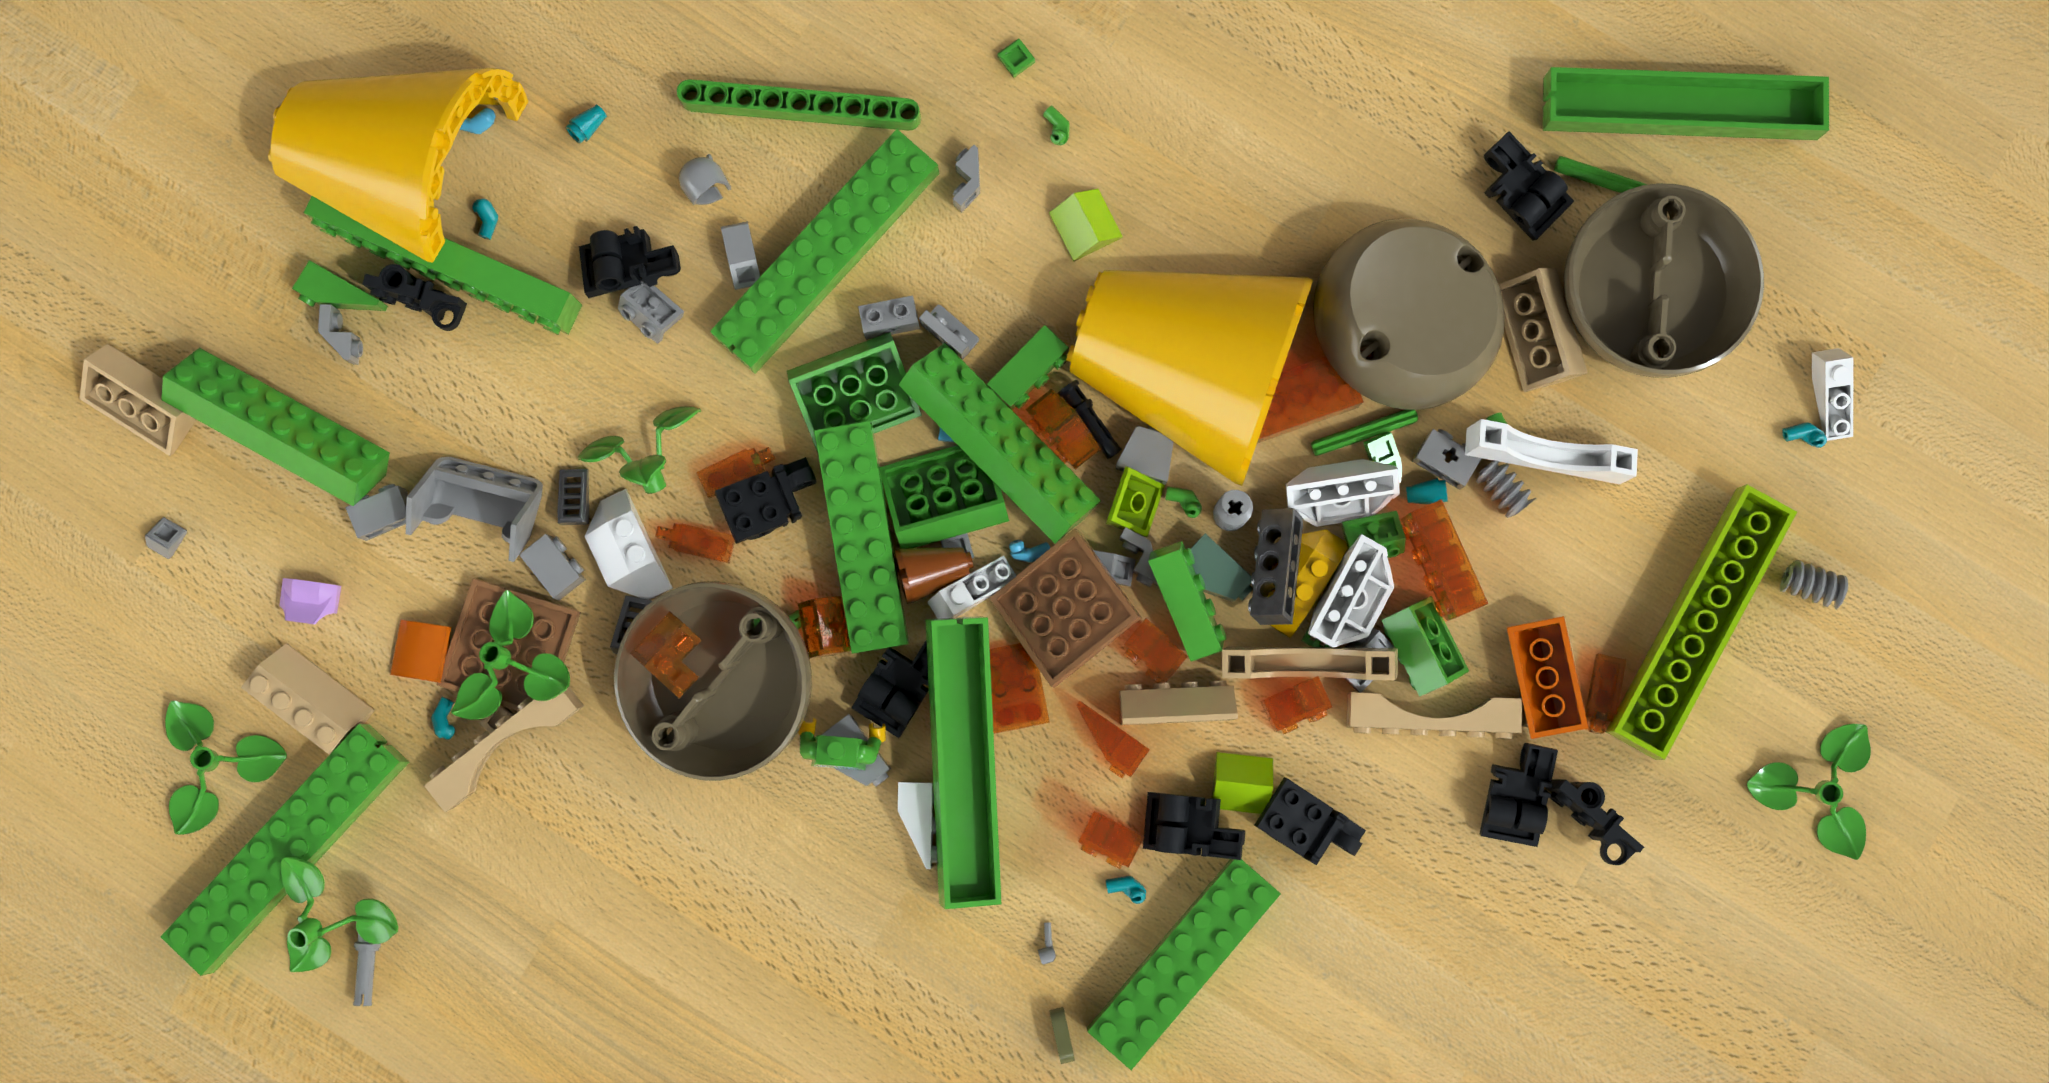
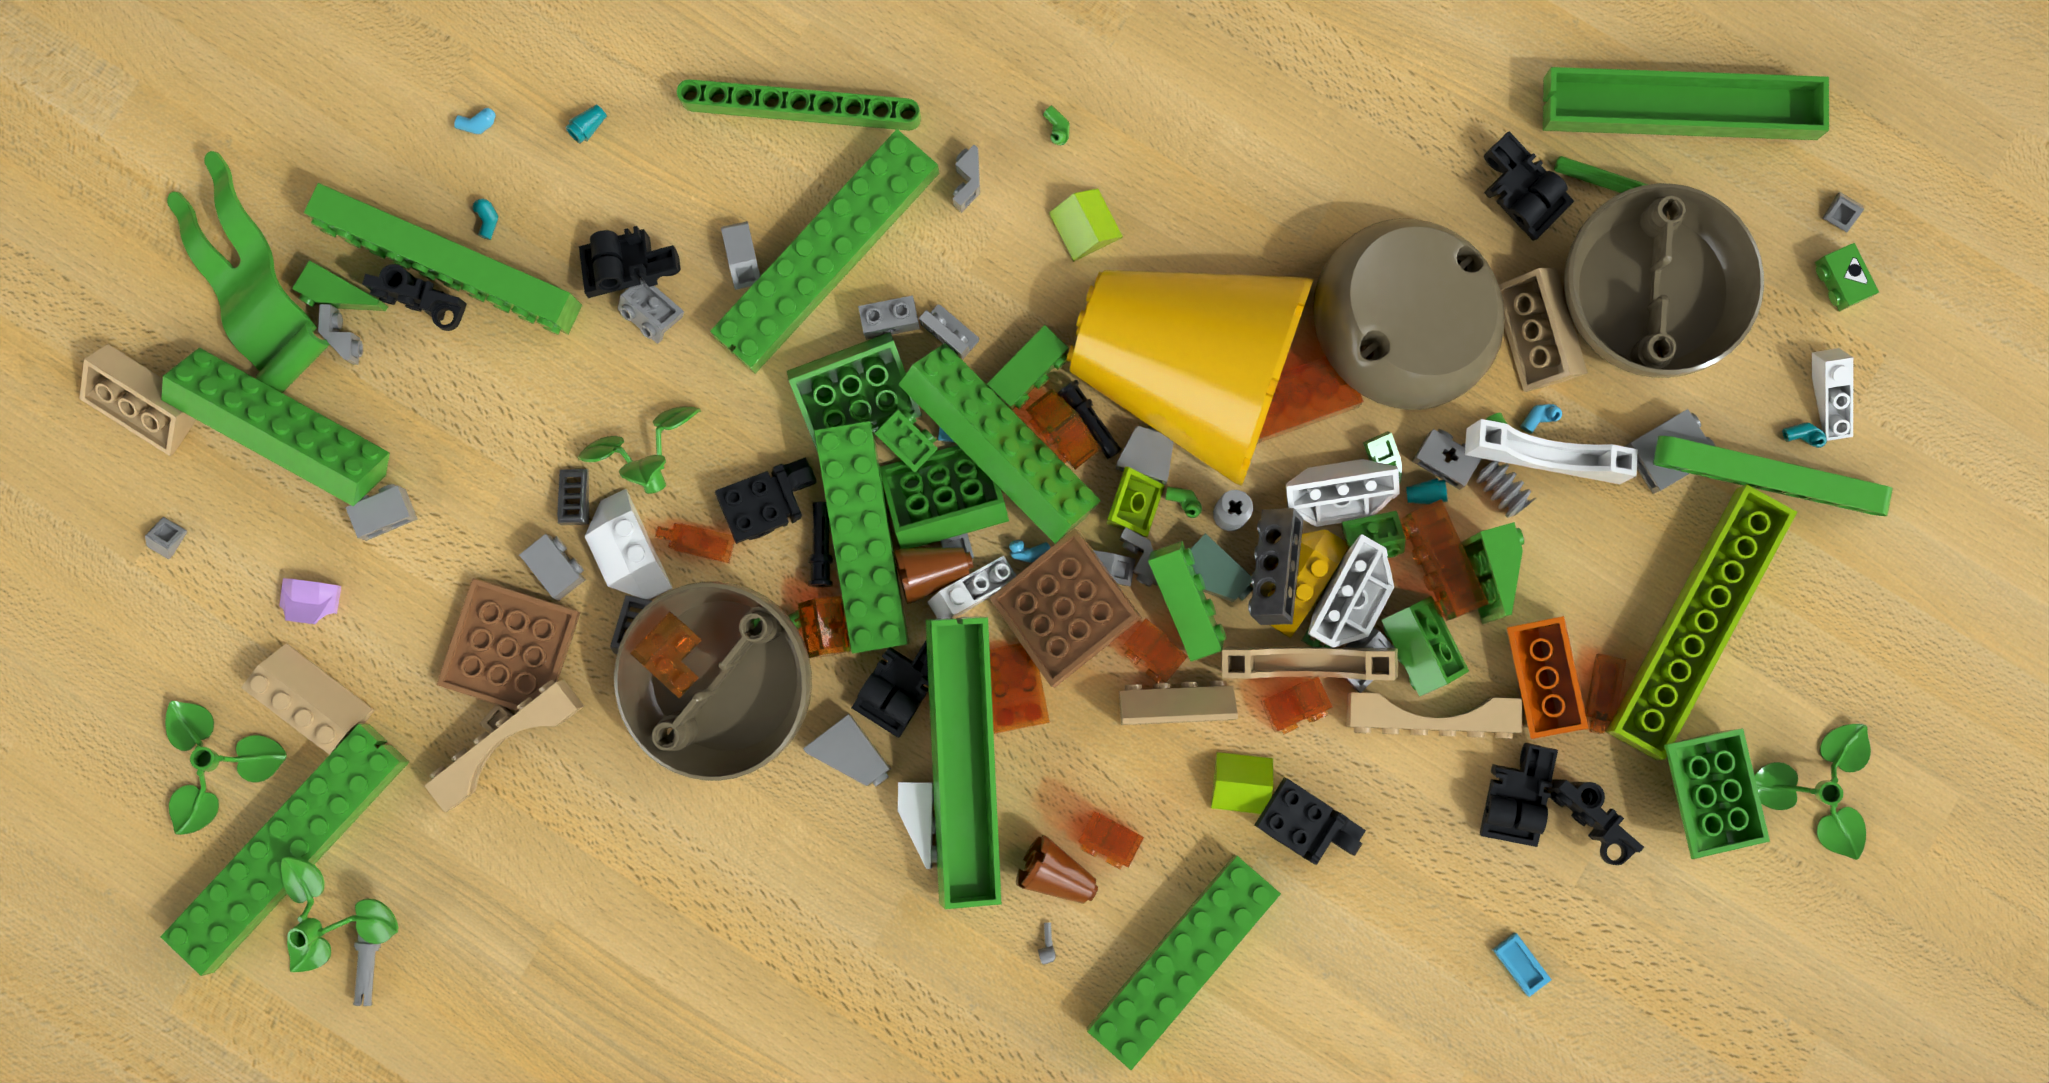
yellow cone [268,68,528,263] -> none
orange slope [390,620,451,683] -> none
light grey windscreen [406,457,543,562] -> none
teal arm [431,696,455,740] -> none
bright green plant [451,590,570,720] -> none
light grey helmet [679,154,731,205] -> none
clear orange hinge [696,447,775,499] -> none
bright green torso [798,718,886,770] -> none
bright green tile [997,39,1035,78] -> none
olive beam [1049,1007,1075,1064] -> none
clear orange slope [1076,701,1150,779] -> none
teal arm [1106,876,1146,904] -> none
black plate [1143,792,1246,860] -> none
bright green axle [1311,410,1418,456] -> none
light grey piece [1780,560,1848,609] -> none
none -> bright green flag [167,151,330,393]
none -> black pin [808,502,833,587]
none -> bright green bracket [874,408,938,472]
none -> dark orange cone [1016,835,1098,904]
none -> bright green slope [1458,522,1524,624]
none -> medium azure tile [1492,932,1552,997]
none -> medium azure arm [1520,404,1562,434]
none -> light grey brick [1624,409,1715,494]
none -> bright green beam [1653,436,1893,516]
none -> bright green slope [1665,728,1770,859]
none -> bright green brick [1815,243,1879,312]
none -> light grey slope [1823,192,1864,232]

